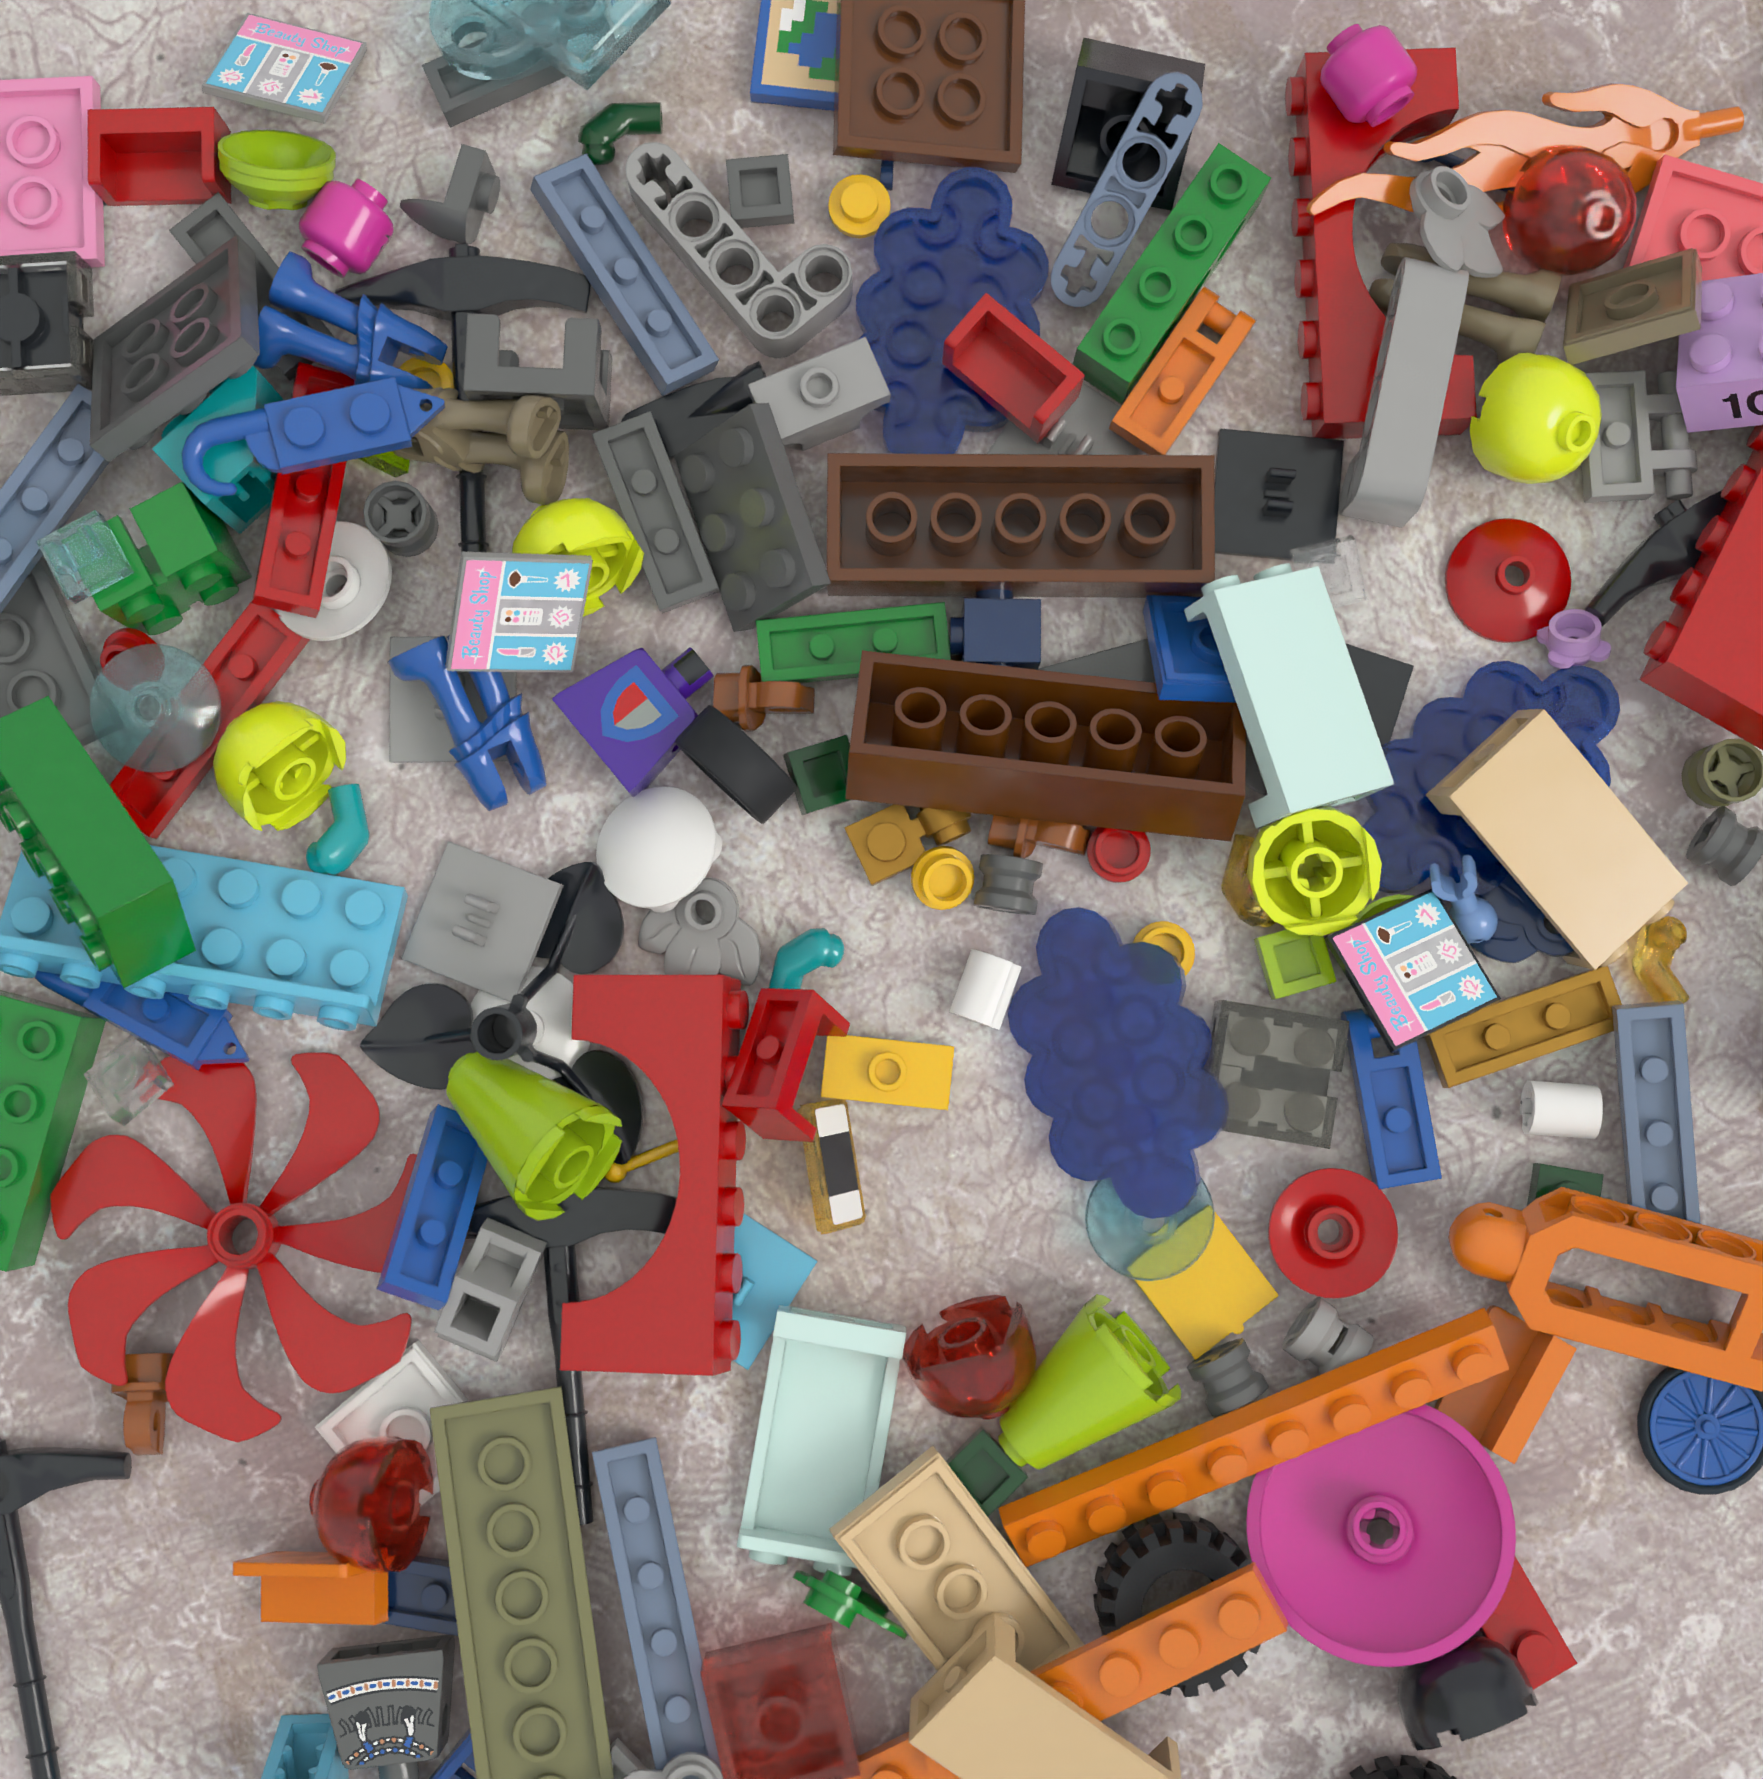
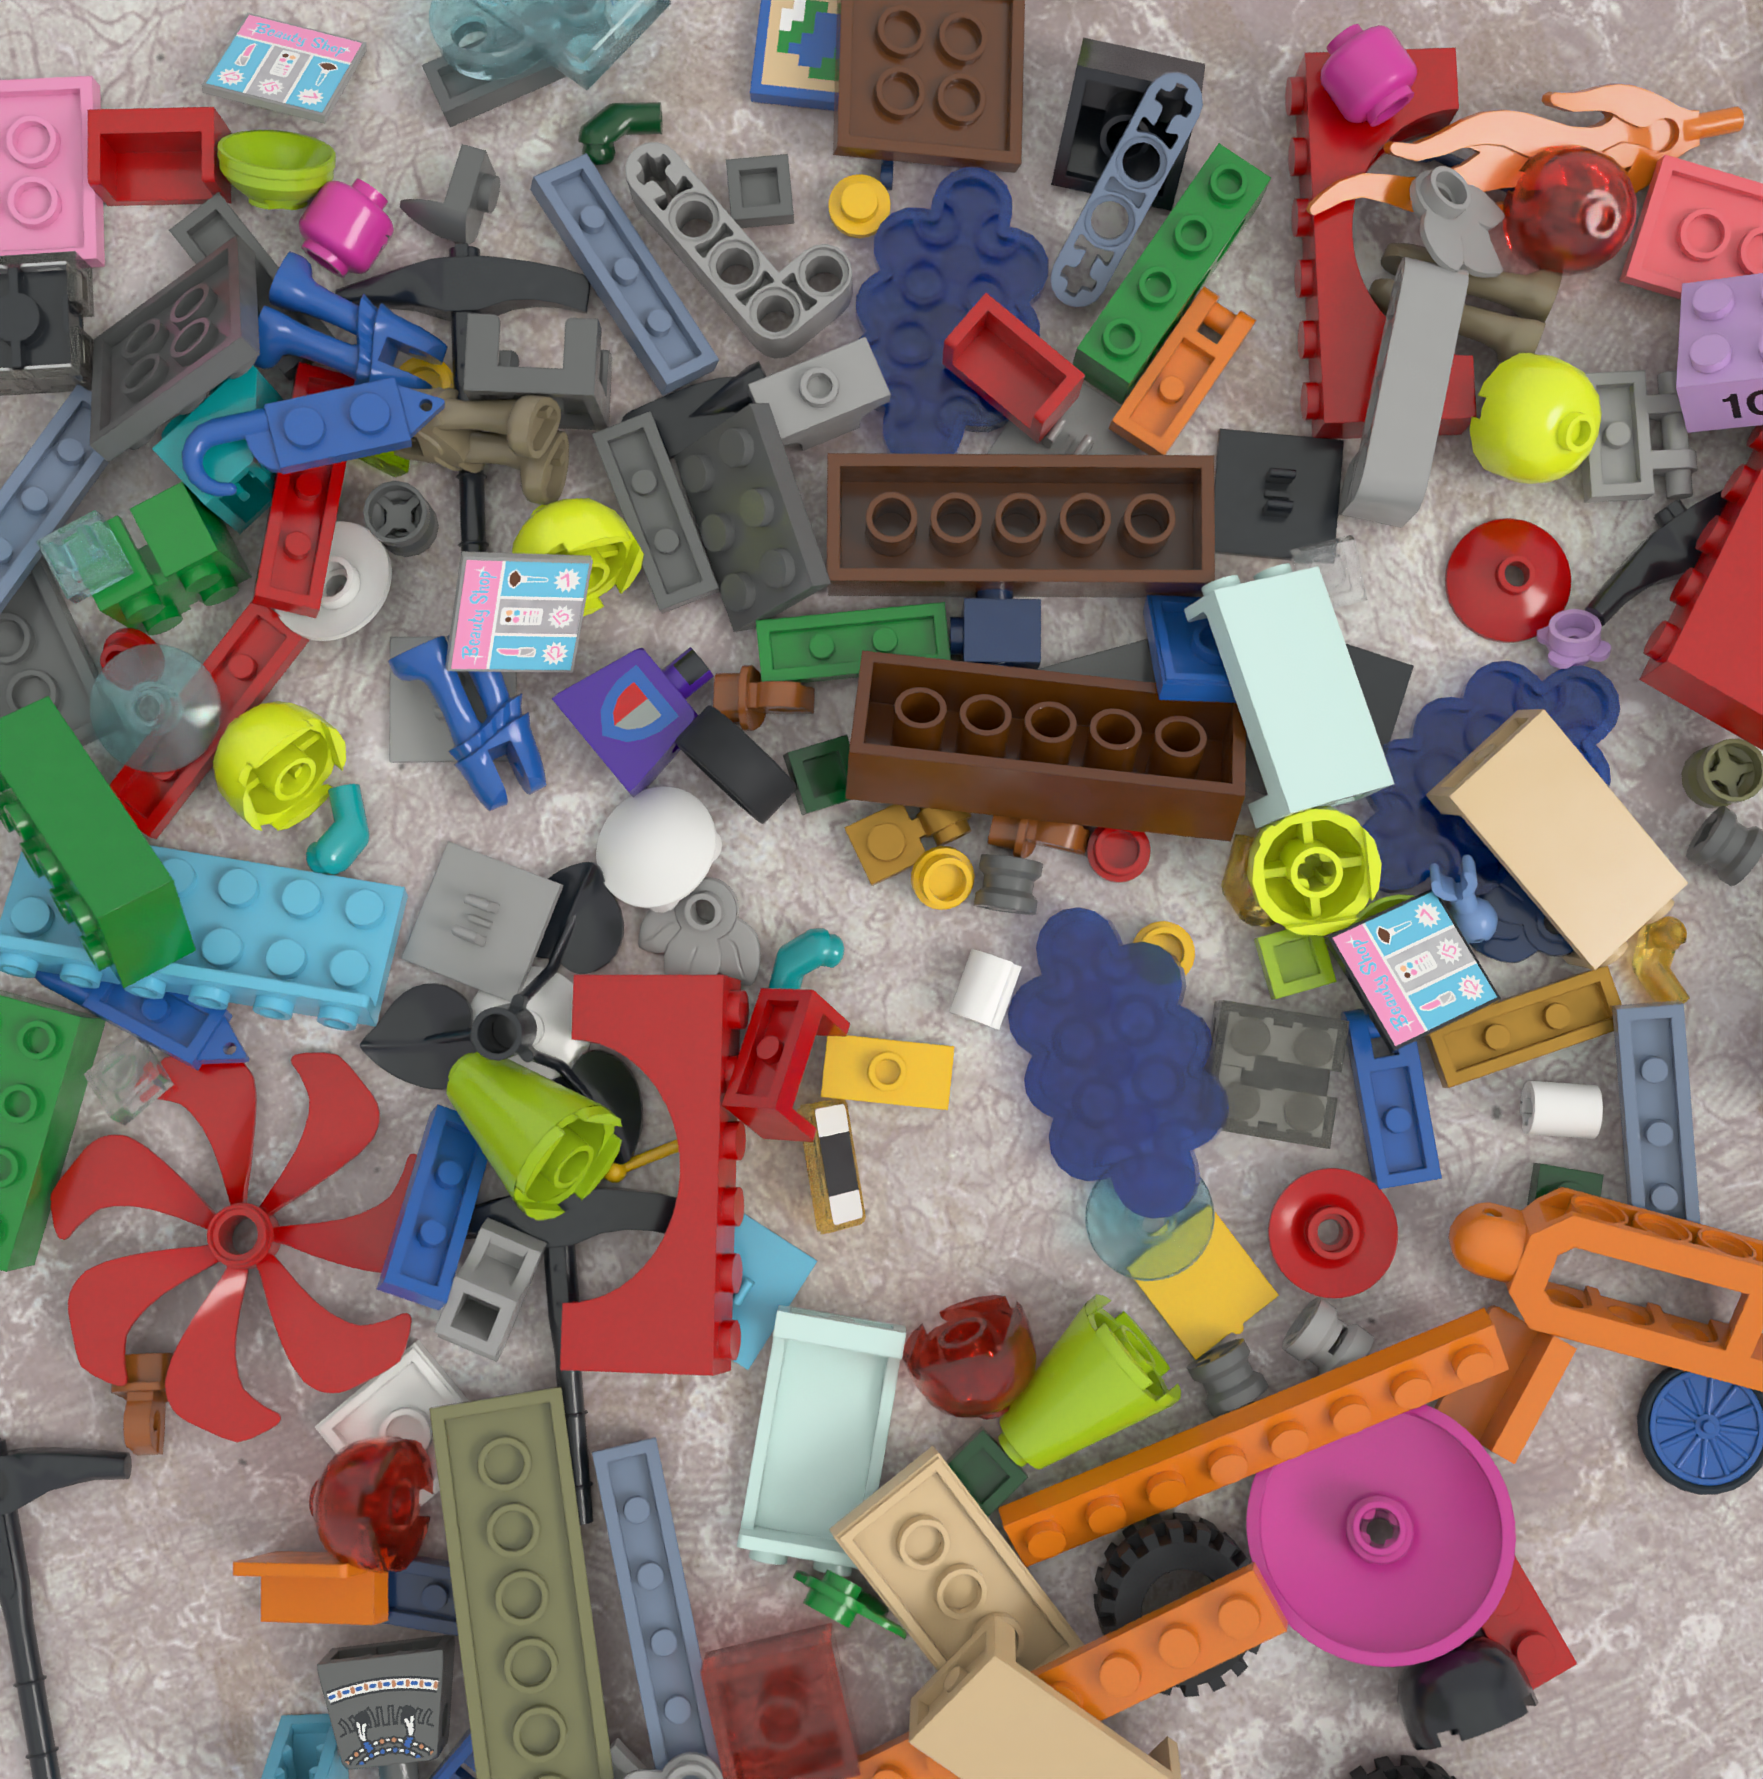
dark tan tile [1563,248,1702,365] -> none

